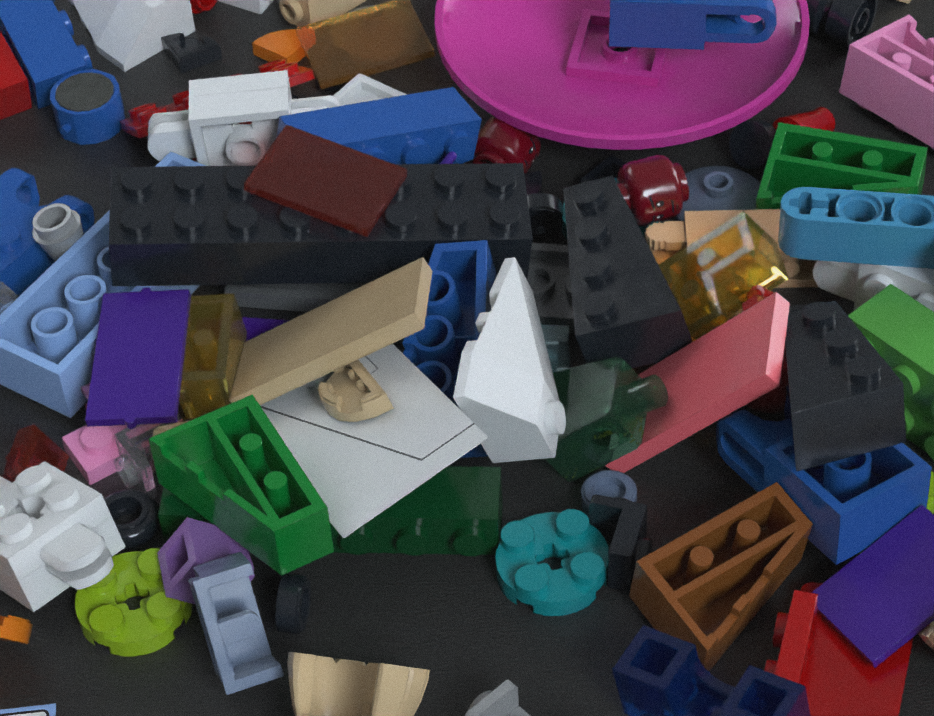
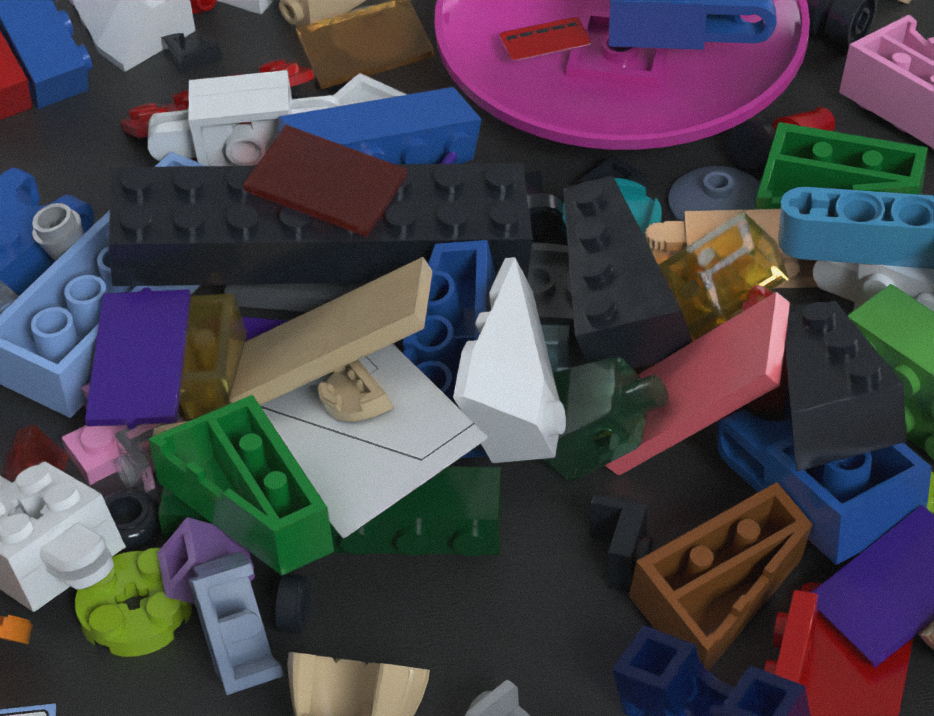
blue piece [50,69,125,145] -> none
orange tile [252,29,317,63] -> none
dark red head [472,116,541,174] -> none
teal plate [495,509,609,616] -> none
sand blue tile [581,470,637,518] -> none
dark red head [617,155,689,226] -> none
none -> red sticker [500,17,591,61]

